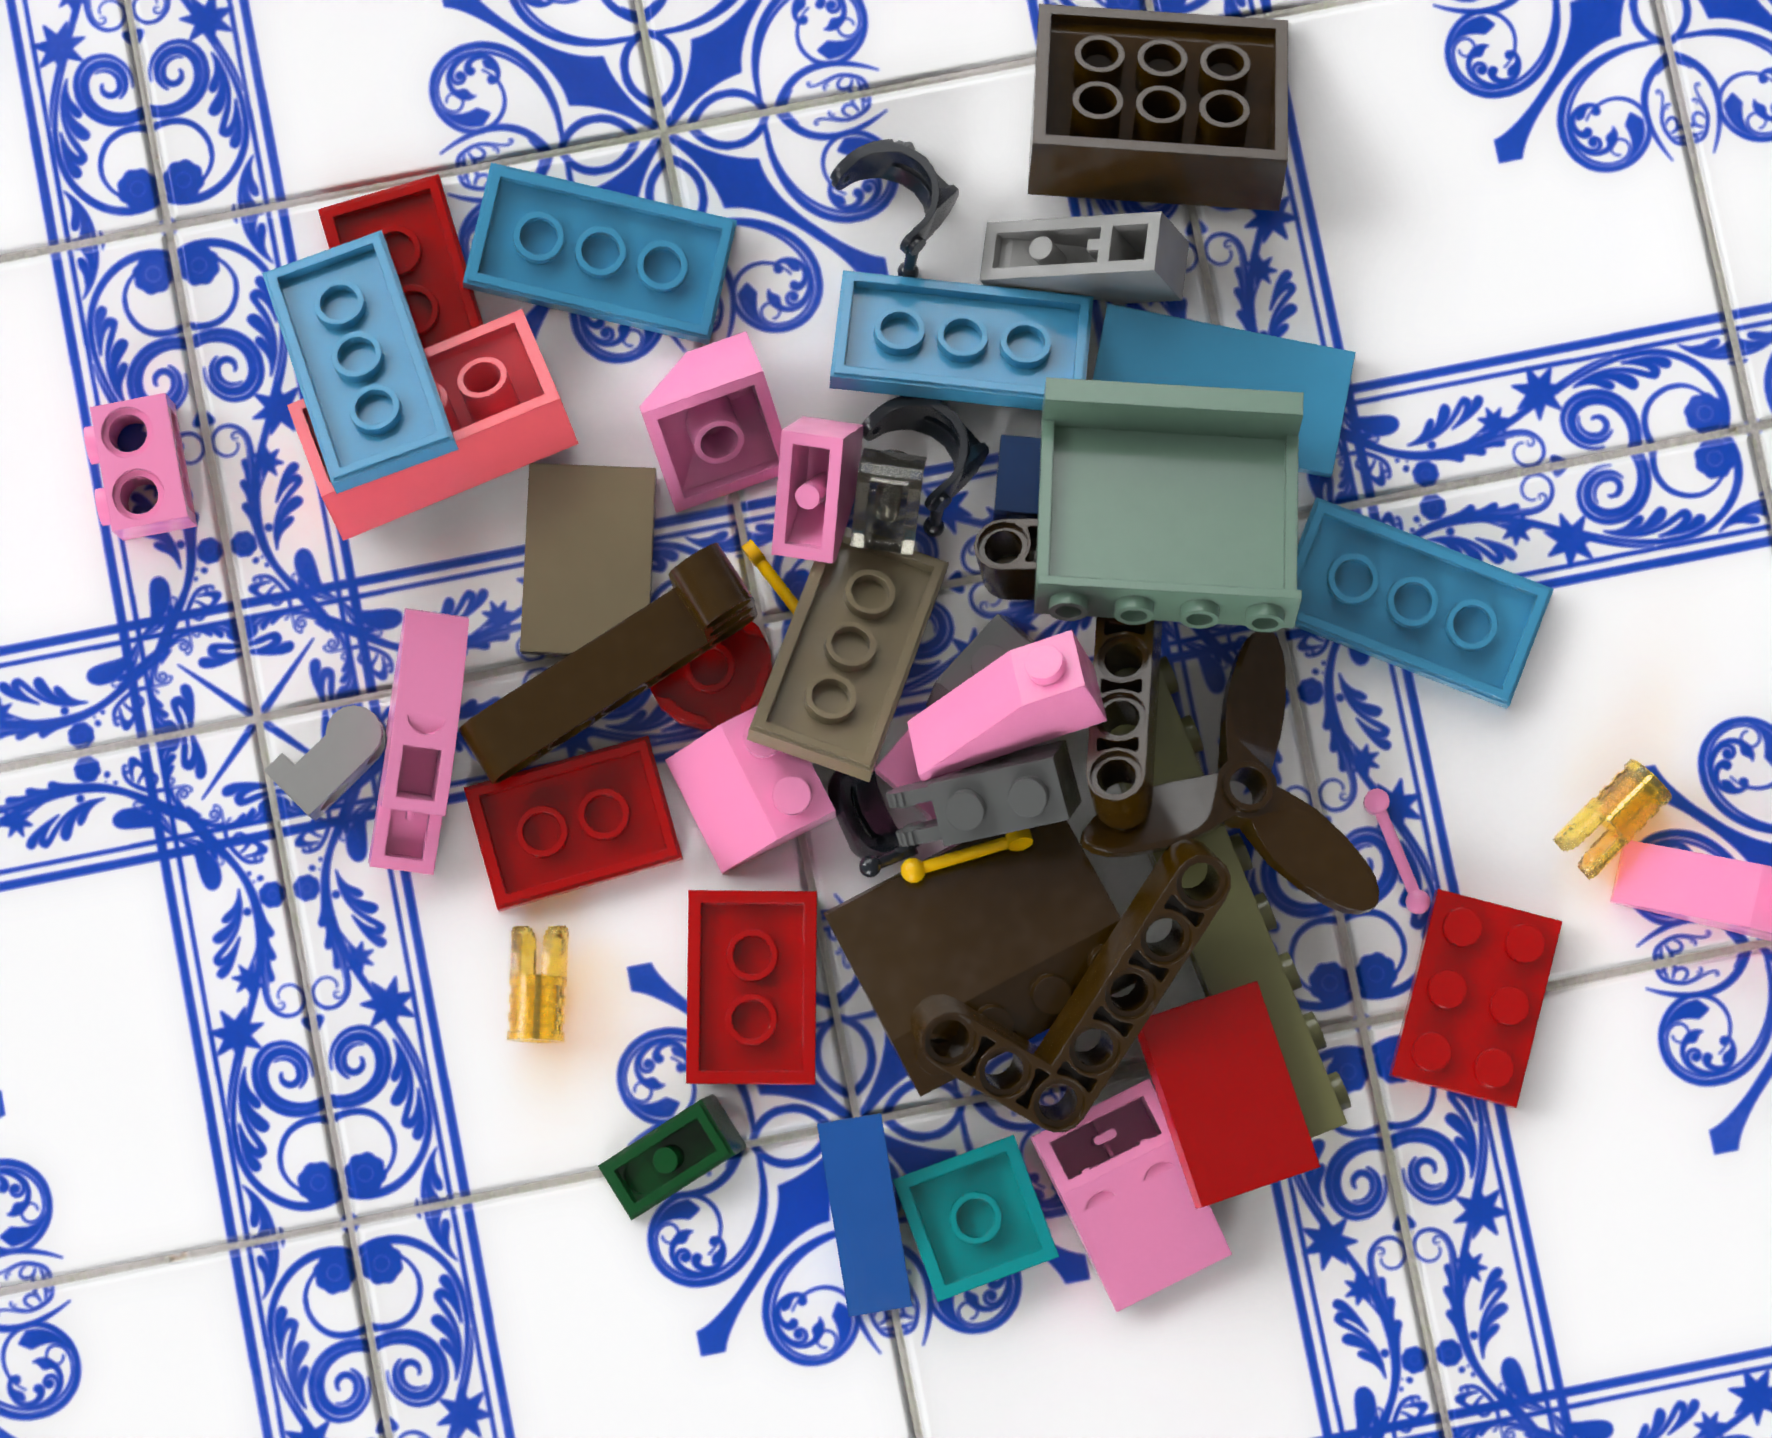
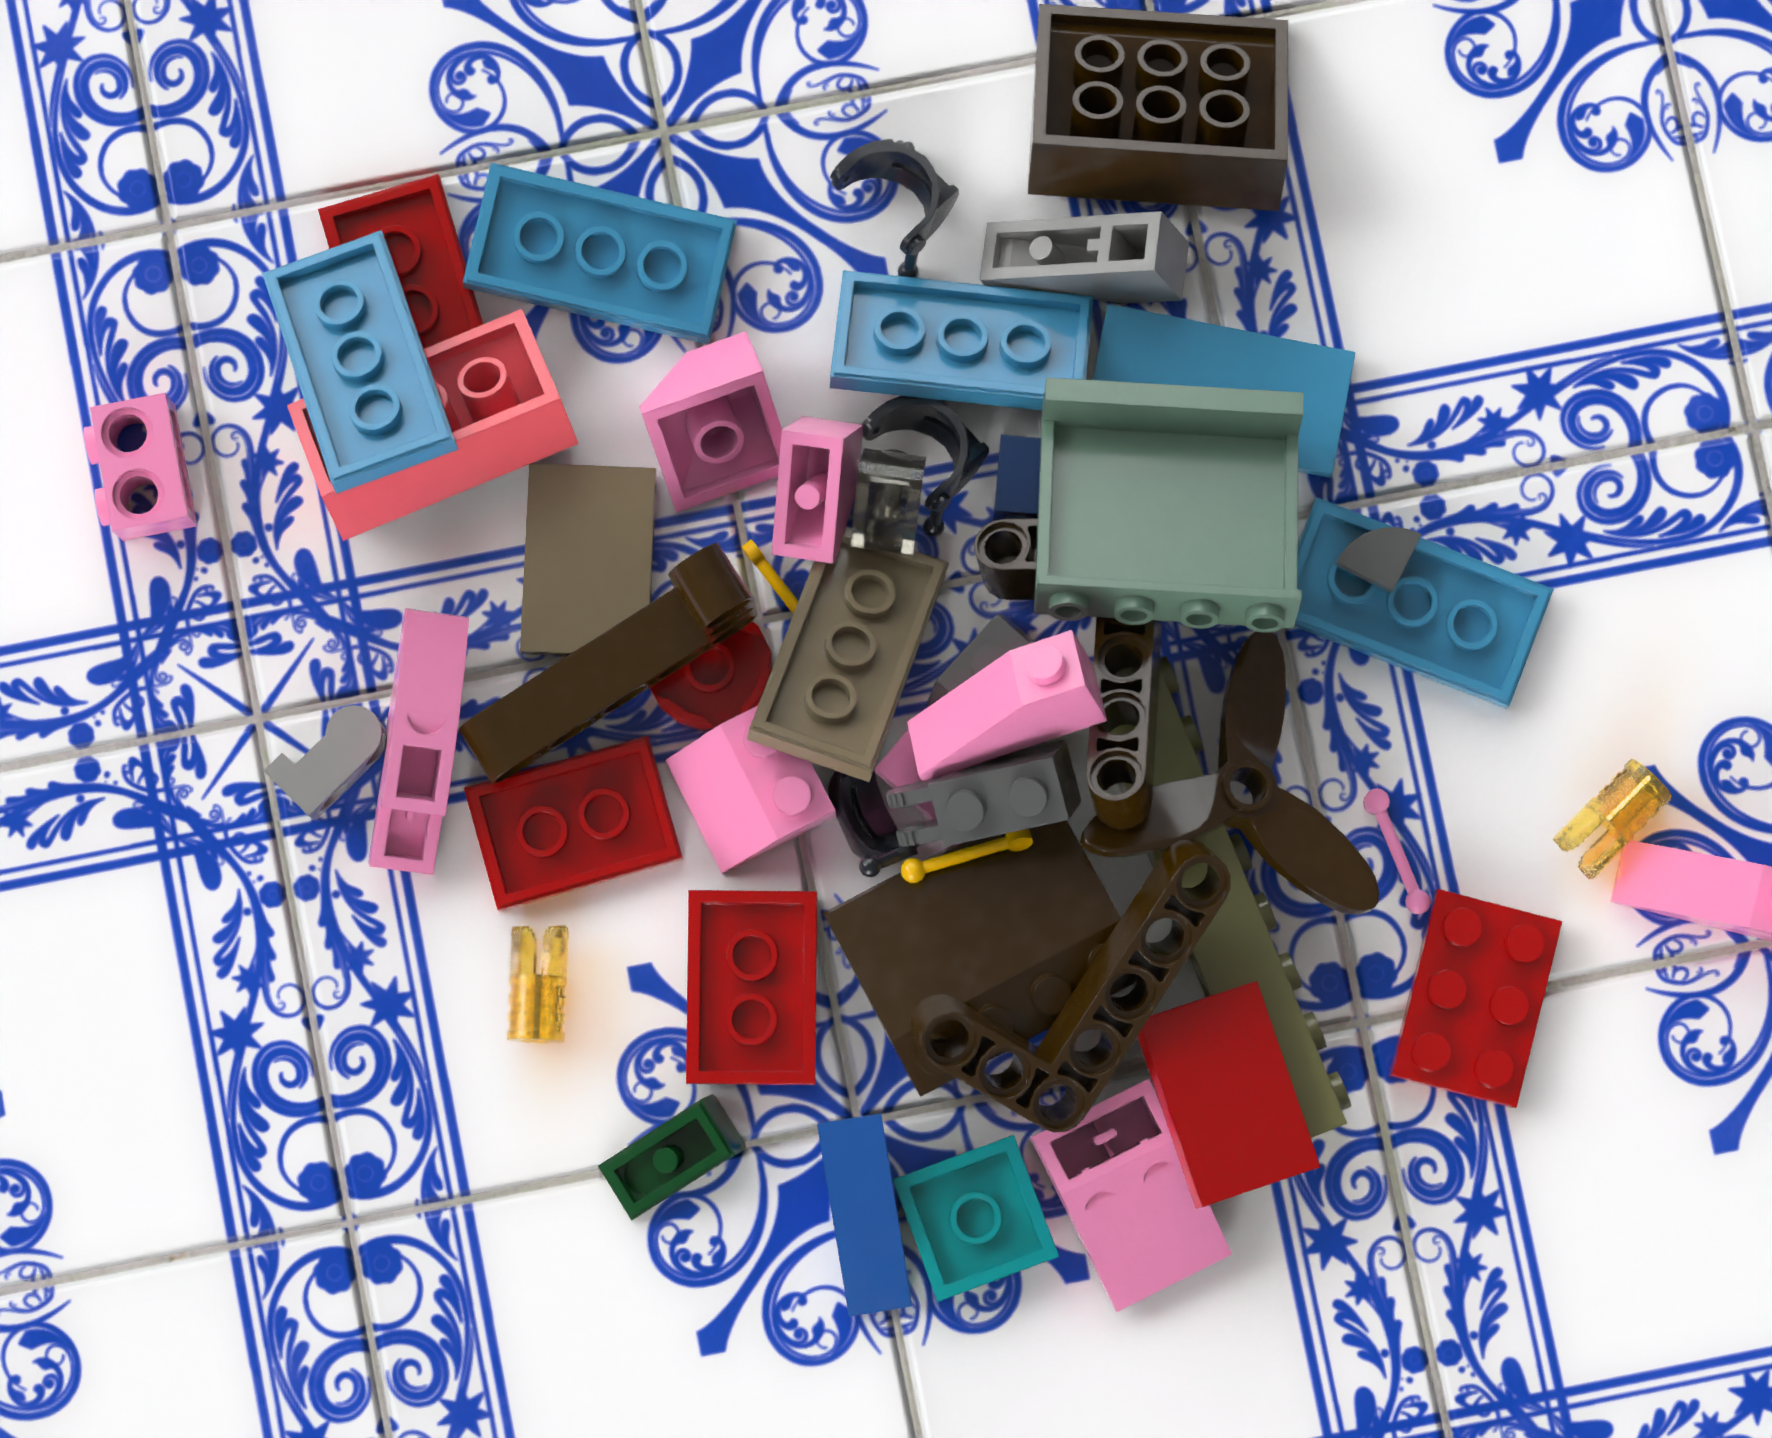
none -> dark grey tile [1334,527,1422,593]

